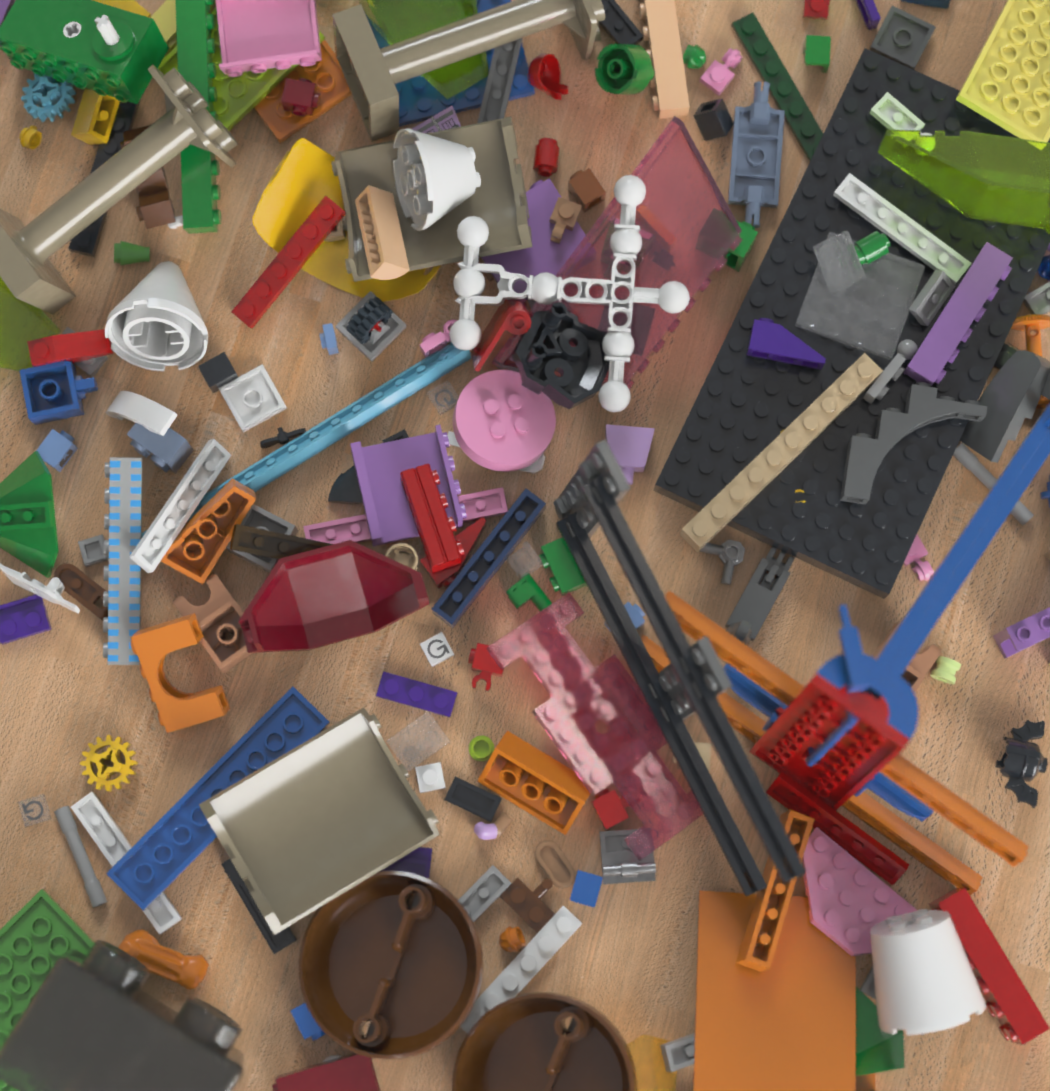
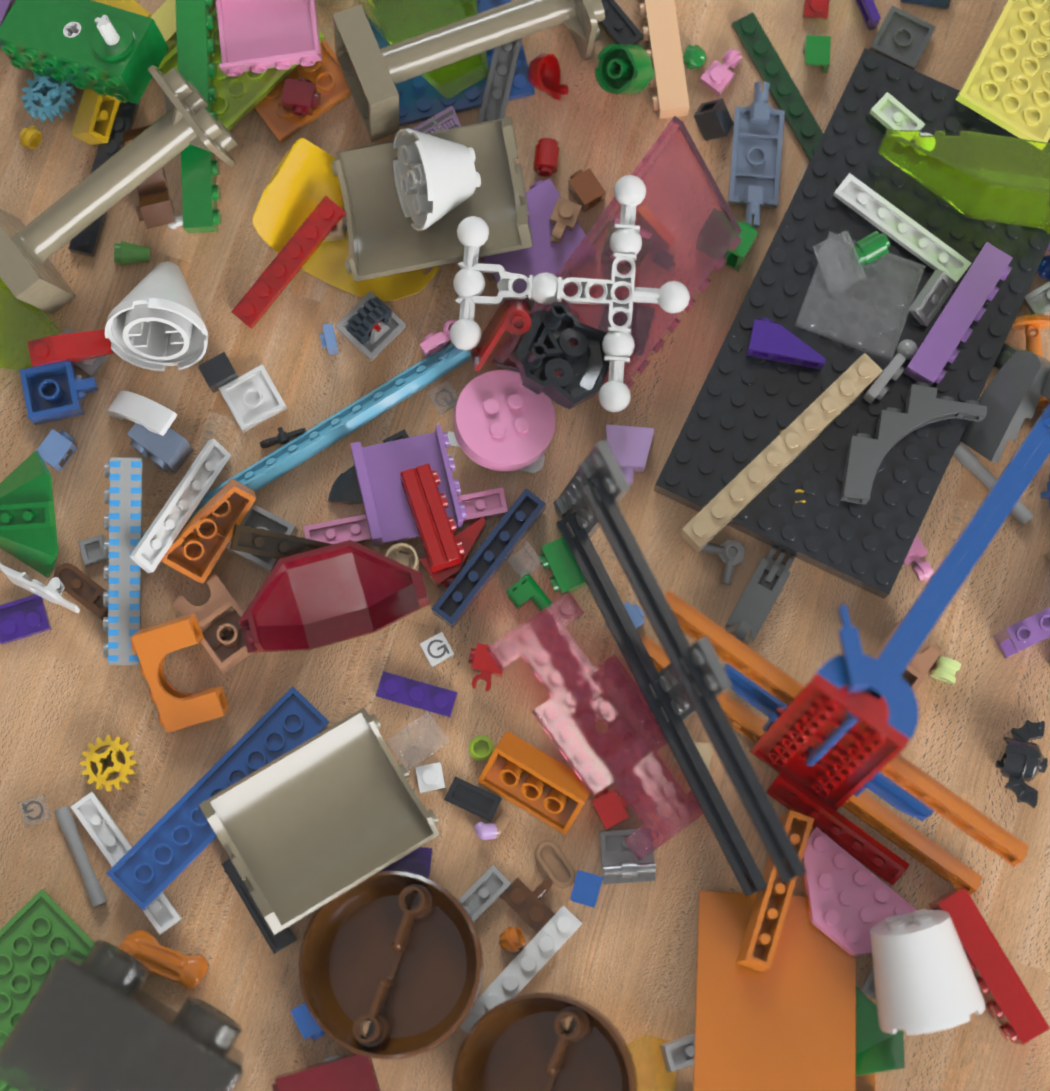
light nougat brick [355,185,410,280] -> none

